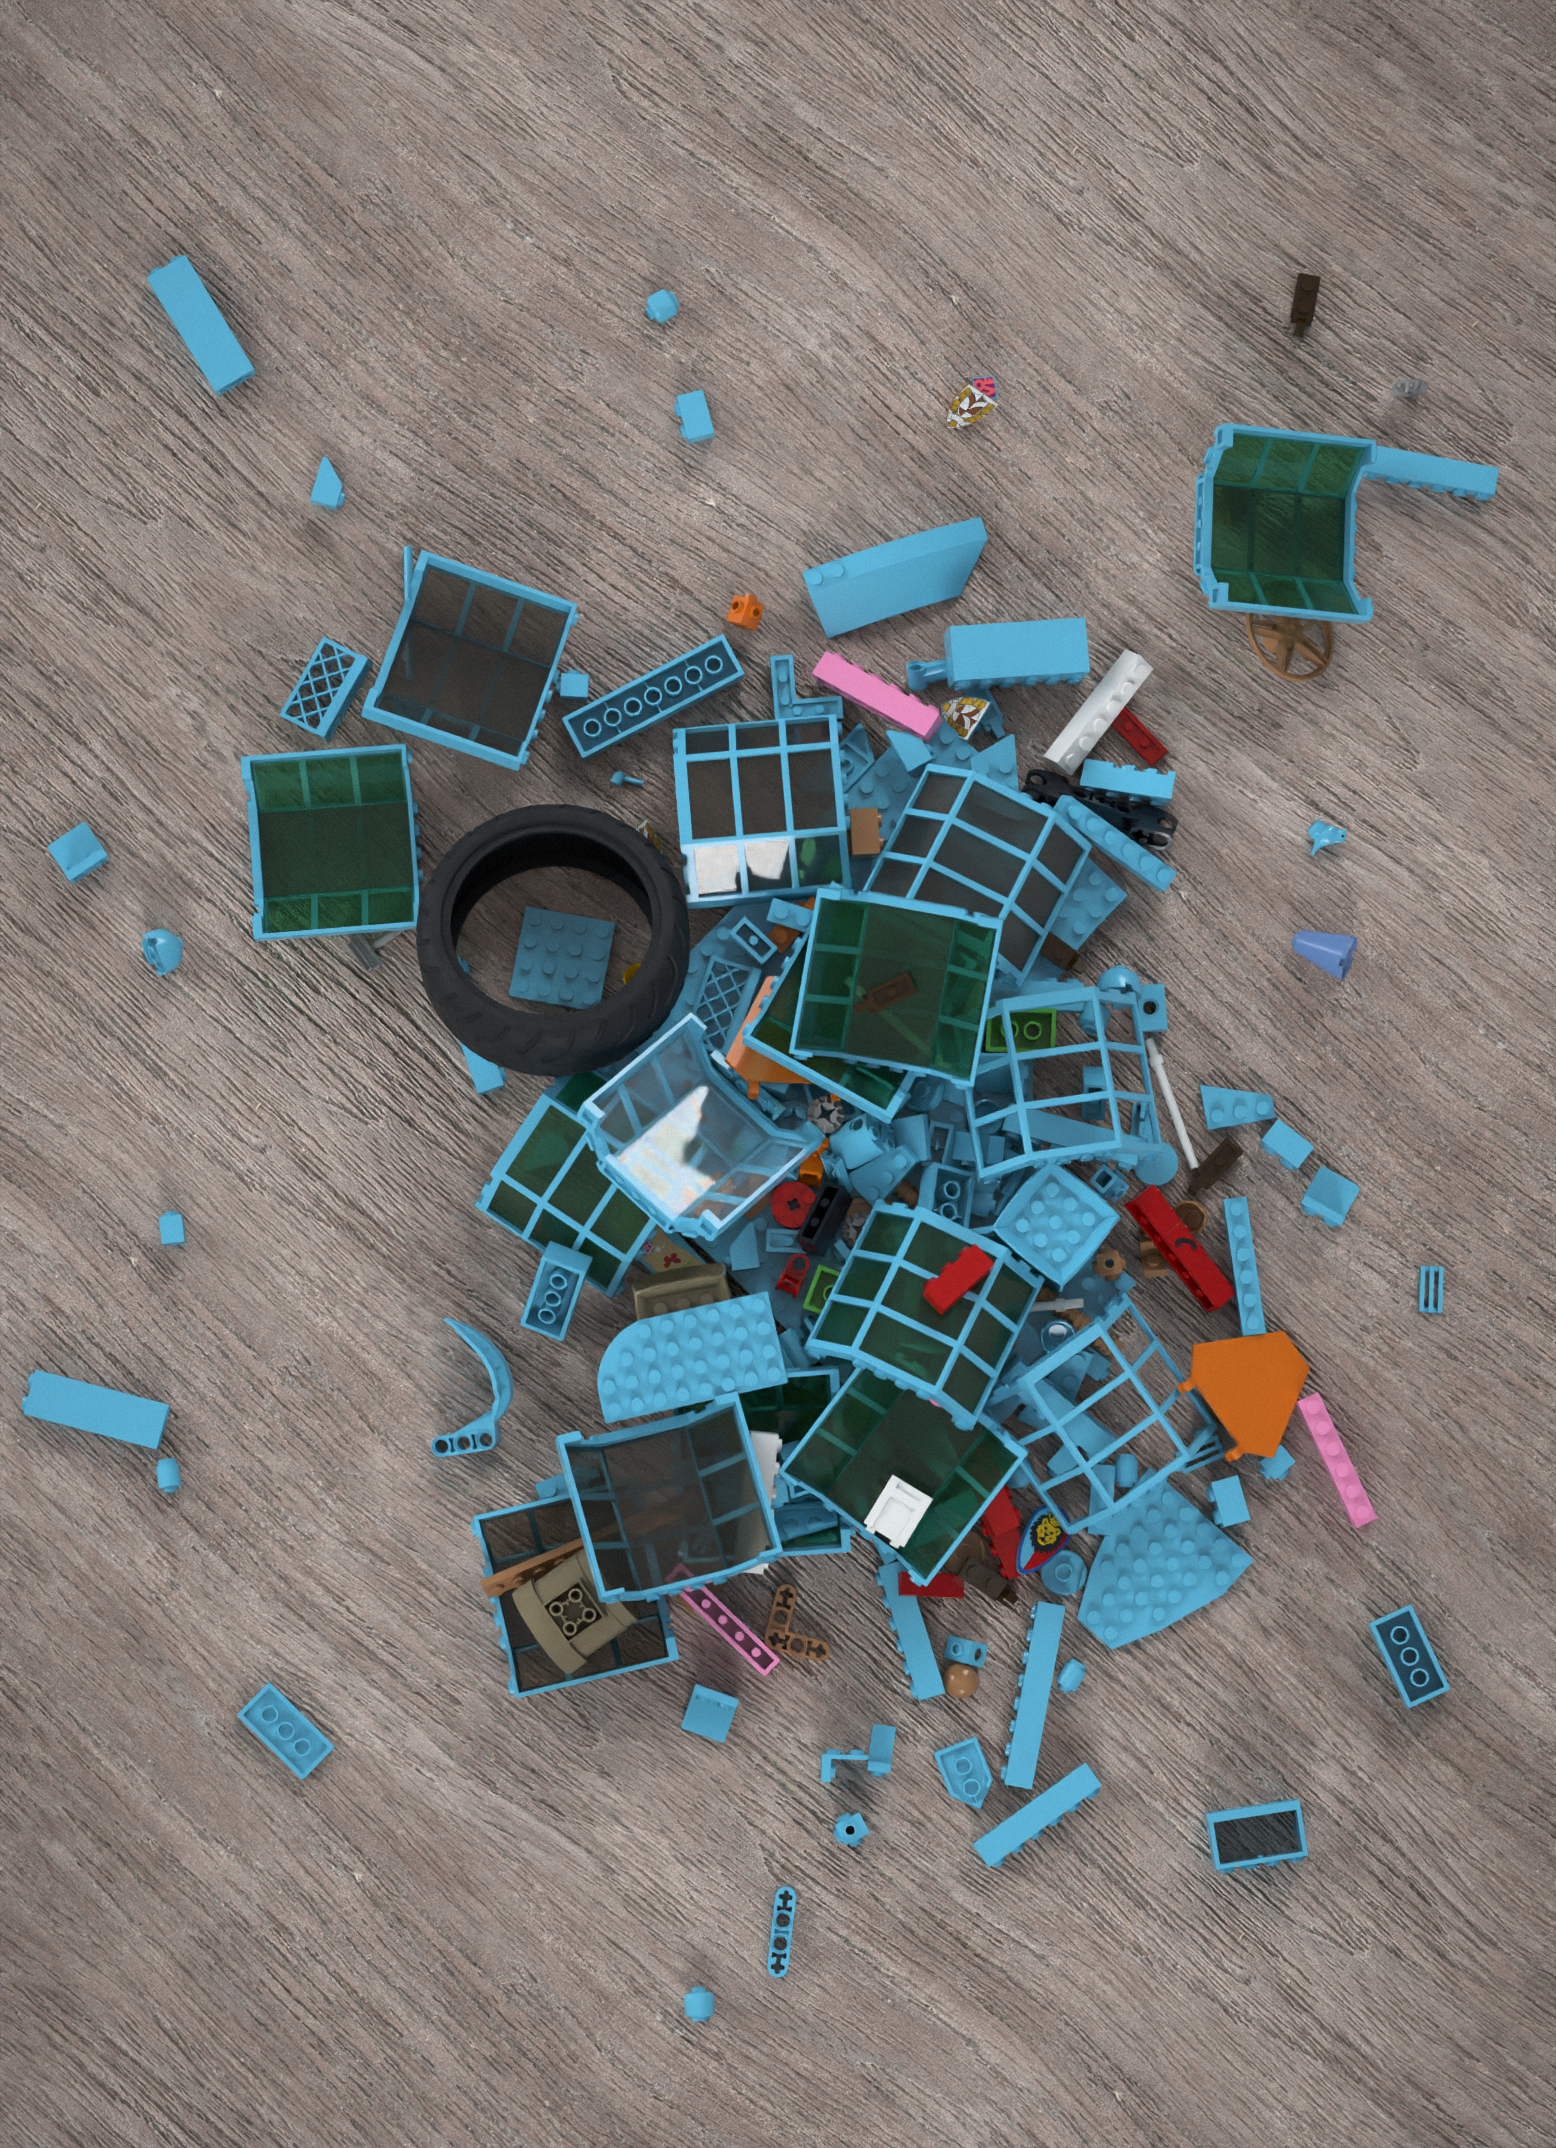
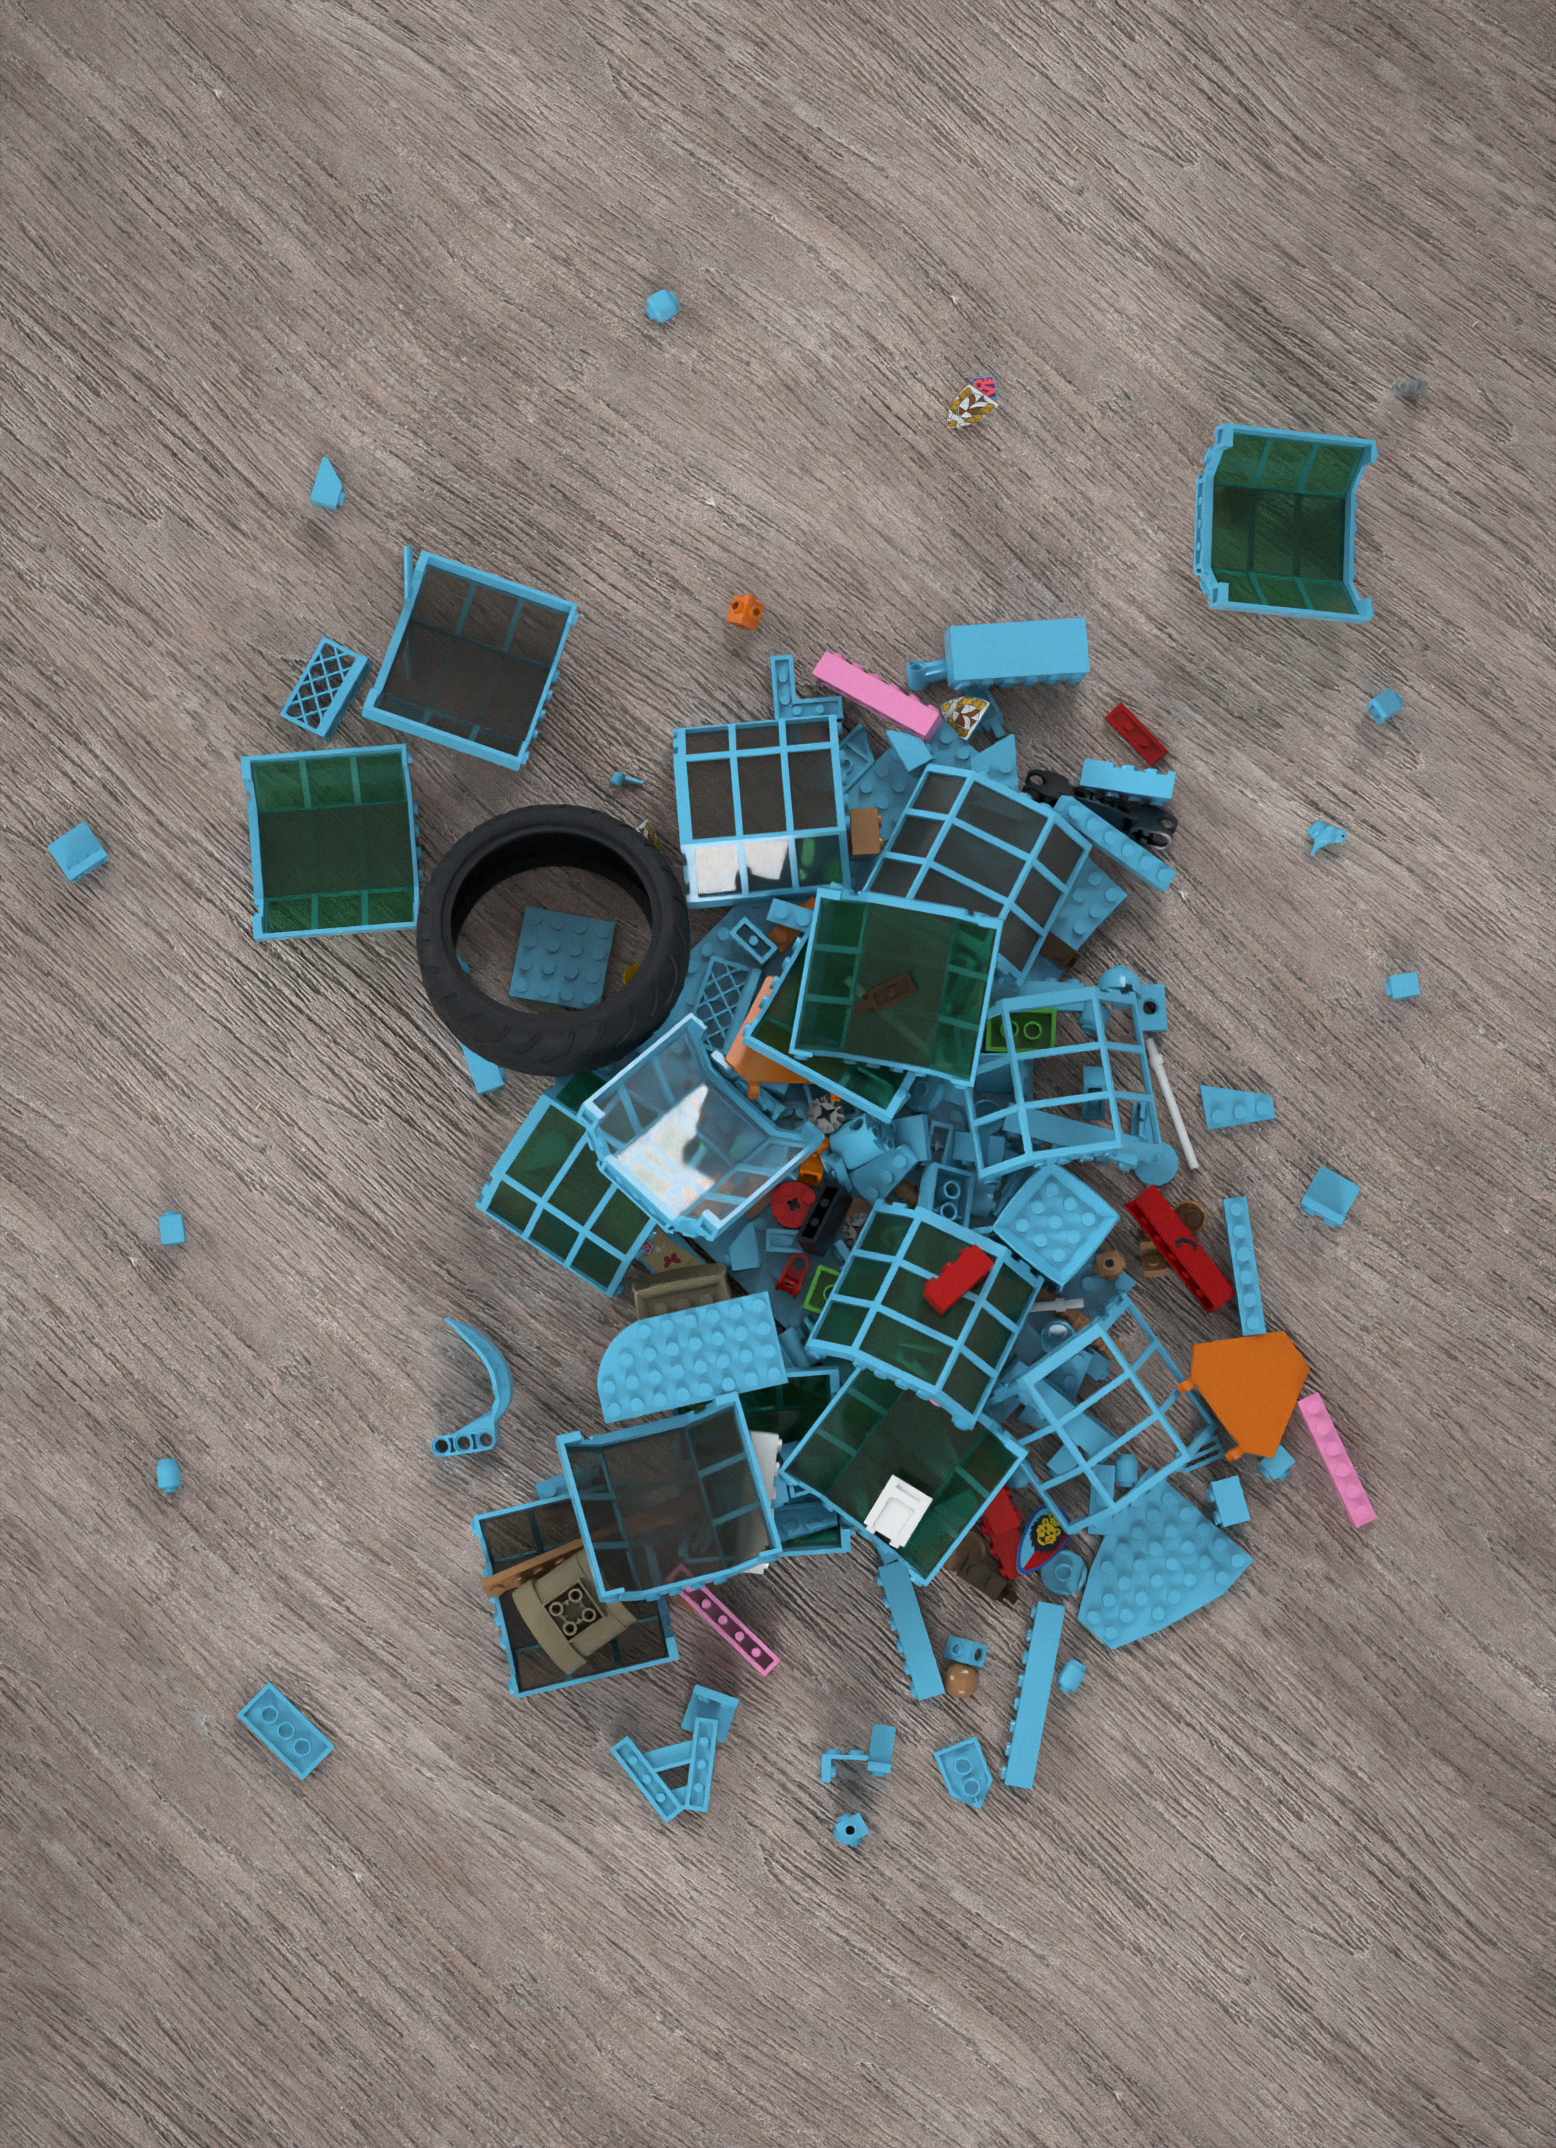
medium azure brick [21,1369,171,1450] -> none
medium azure cylinder [142,929,184,976] -> none
medium azure brick [146,255,256,397] -> none
light grey piece [346,914,412,974] -> none
medium azure brick [520,1241,593,1342] -> none
medium azure brick [556,670,589,701] -> none
medium azure brick [562,634,745,762] -> none
medium azure brick [673,389,715,444] -> none
medium azure head [684,1987,715,2021] -> none
medium nougat beam [765,1584,830,1661] -> none
medium azure beam [767,1886,796,1978] -> none
medium azure slope [802,517,988,639] -> none
red tile [898,1572,964,1599] -> none
medium azure brick [972,1762,1102,1868] -> none
white brick [1043,649,1154,776] -> none
medium azure brick [1089,1164,1130,1203] -> none
dark brown hinge [1188,1137,1243,1195] -> none
medium azure hose [1204,1799,1308,1873] -> none
medium nougat wheel [1246,582,1334,682] -> none
medium azure brick [1260,1119,1314,1170] -> none
dark brown hinge [1290,273,1321,337] -> none
medium blue cone [1292,930,1358,980] -> none
medium azure brick [1363,446,1499,501] -> none
medium azure brick [1367,1604,1450,1709] -> none
medium azure tile [1418,1266,1444,1313] -> none
none -> medium azure plate [609,1716,719,1823]
none -> medium azure slope [1366,689,1403,726]
none -> medium azure brick [1384,972,1420,1001]

